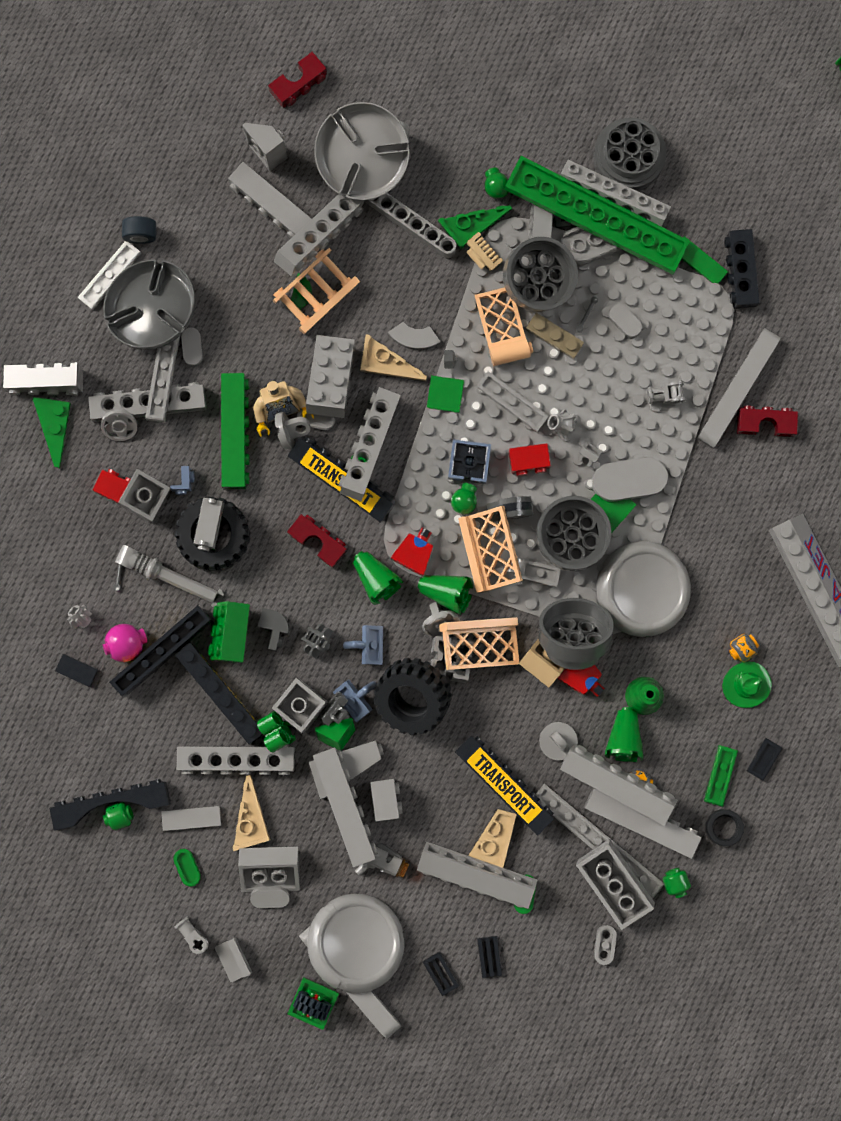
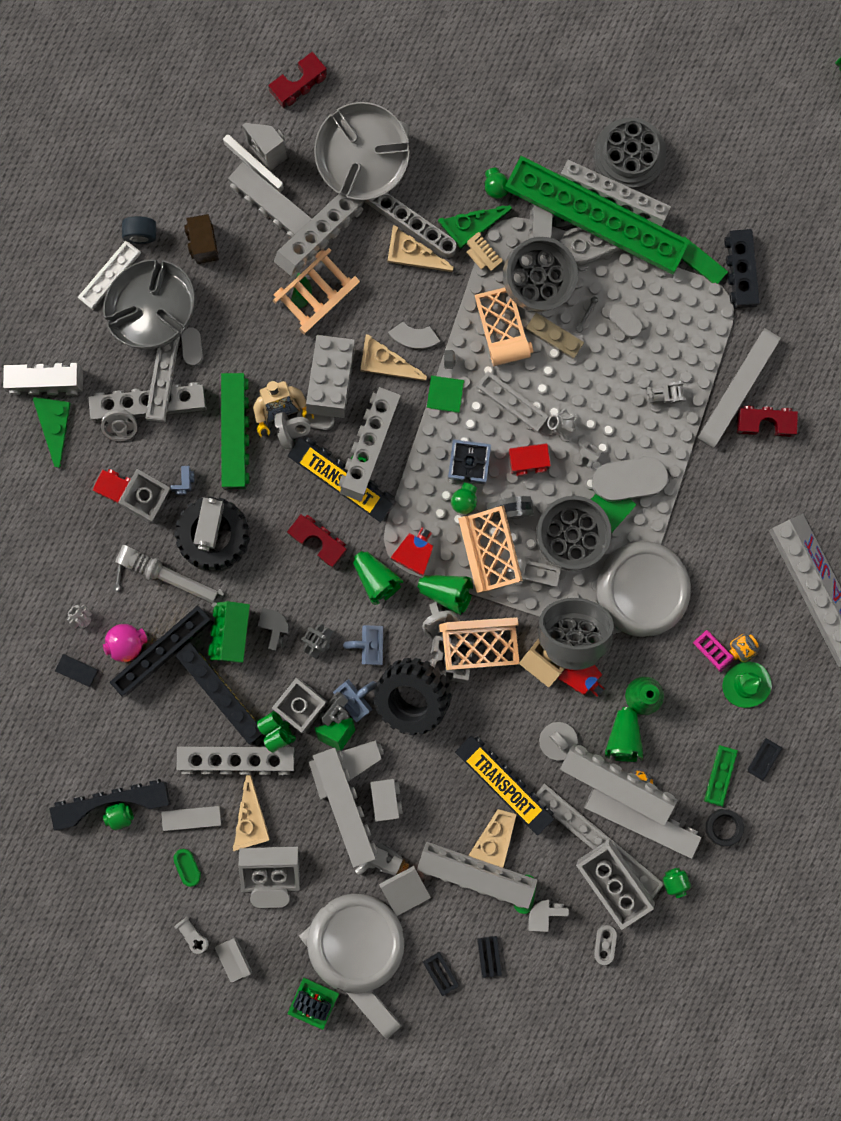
none -> dark brown brick [184,214,219,264]
none -> white tile [223,134,284,193]
none -> light grey tile [379,866,431,916]
none -> tan wing [388,225,453,272]
none -> light grey brick [528,899,569,932]
none -> dark pink slope [693,630,734,672]

